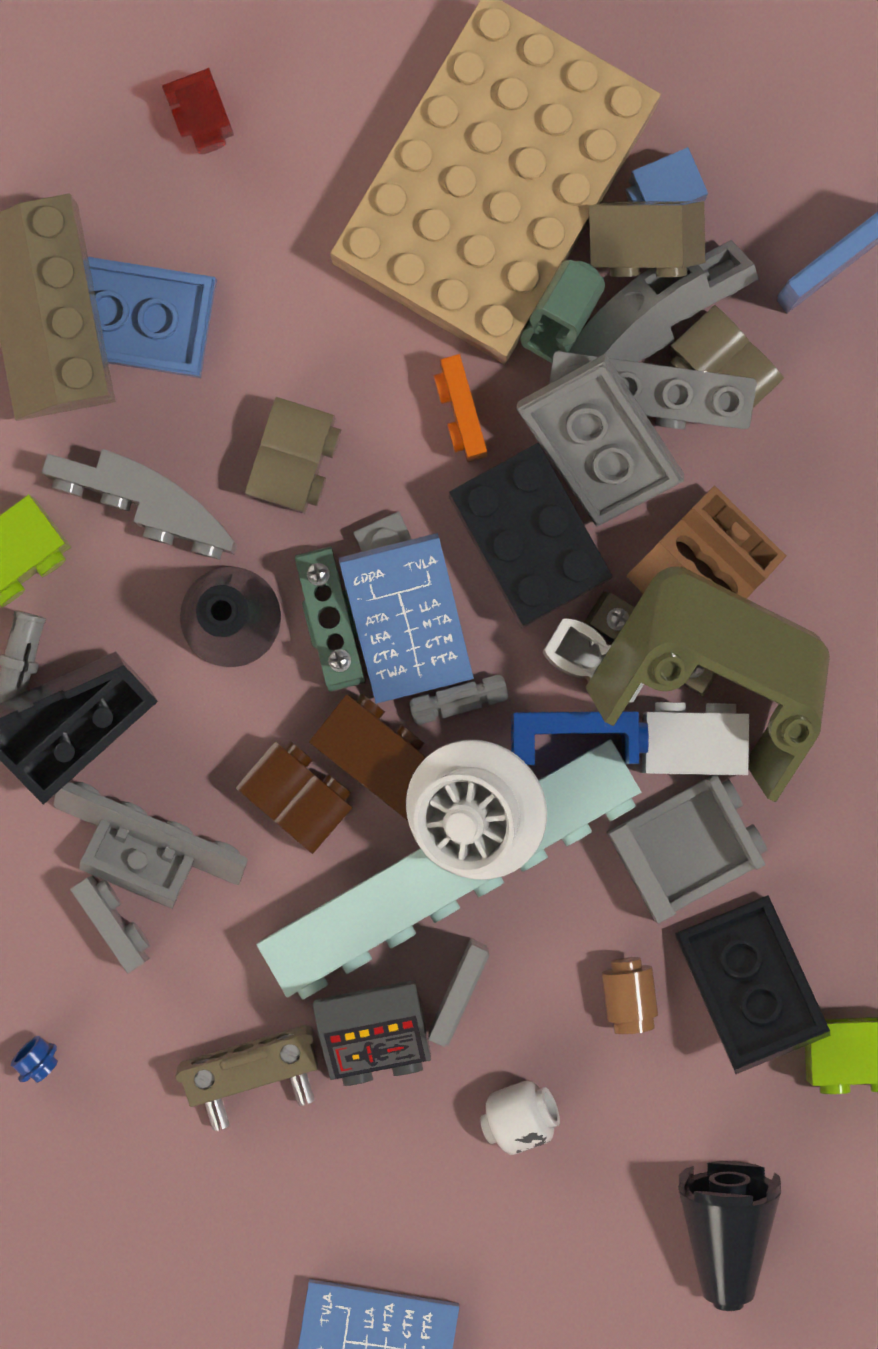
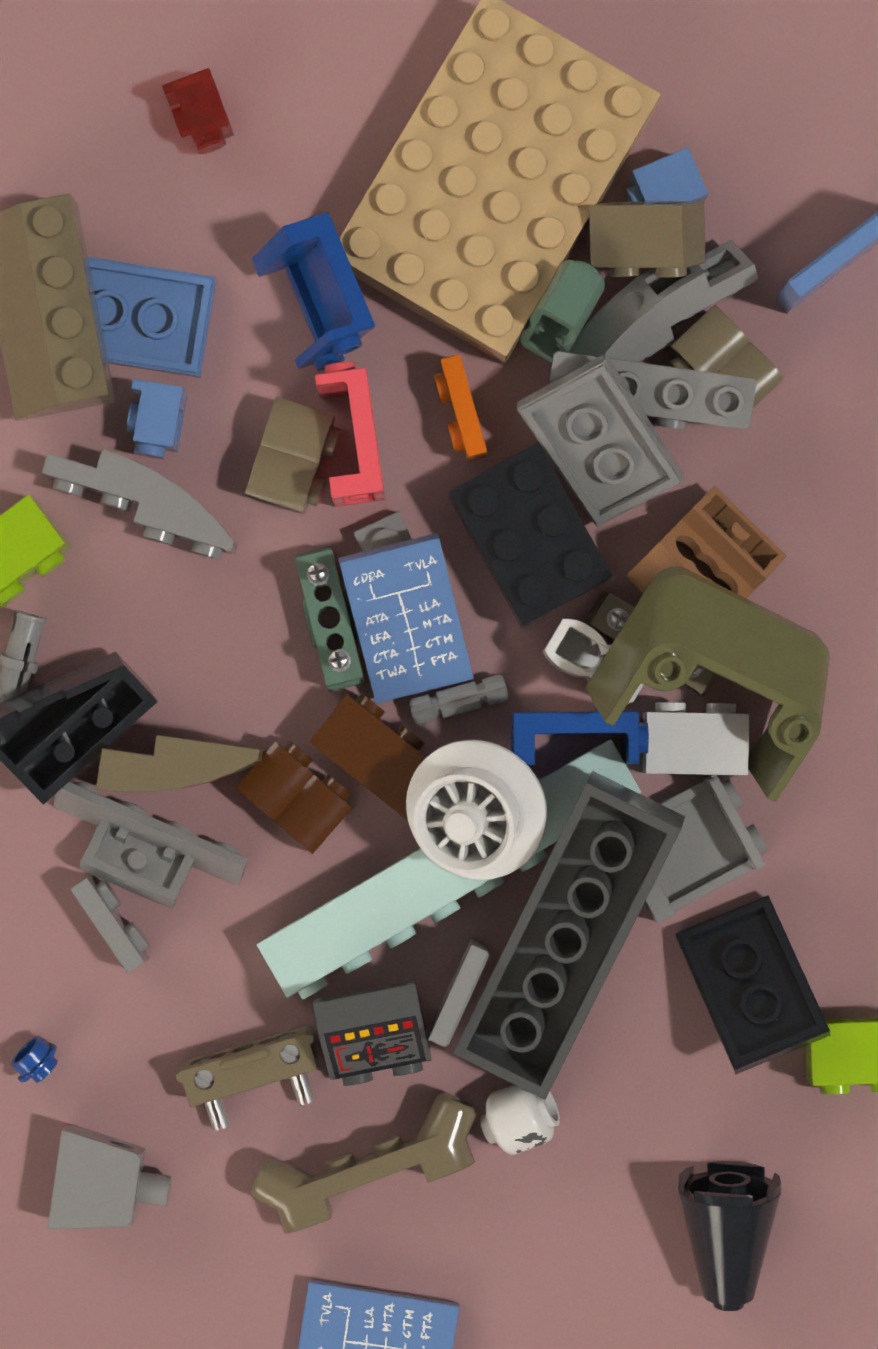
black cone [180,567,281,667] -> none
medium nougat brick [602,957,658,1034] -> none
none -> light grey torso [47,1124,171,1229]
none -> dark tan slope [96,735,266,792]
none -> medium blue brick [127,379,188,459]
none -> dark tan plate [250,1093,477,1234]
none -> blue panel [251,212,375,371]
none -> coral panel [315,362,385,507]
none -> dark grey brick [453,771,685,1100]

